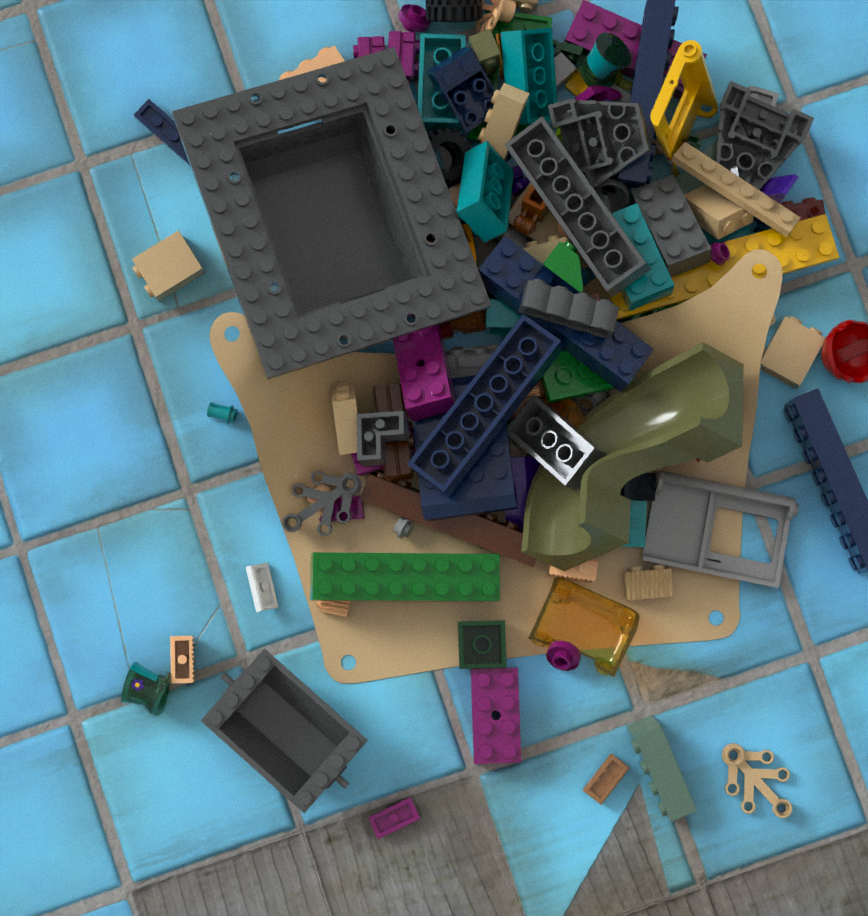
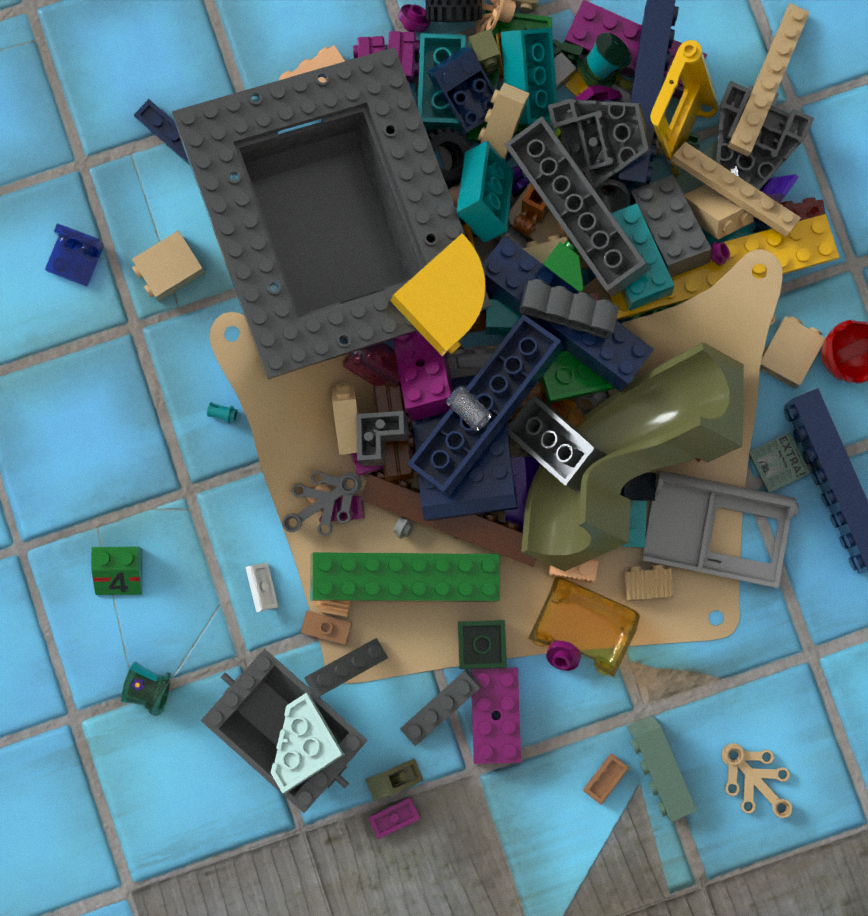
light nougat brick [170,636,196,684] -> none
none -> clear blue bracket [45,223,104,286]
none -> green slope [91,547,142,595]
none -> light aqua plate [271,693,345,794]
none -> medium nougat plate [301,611,352,645]
none -> dark grey plate [305,638,388,698]
none -> clear pink bracket [343,343,400,386]
none -> olive slope [365,759,423,801]
none -> yellow brick [390,234,485,357]
none -> dark grey plate [400,669,482,746]
none -> clear piece [446,386,492,431]
none -> tan plate [728,3,810,157]
none -> sand green tile [749,432,810,493]

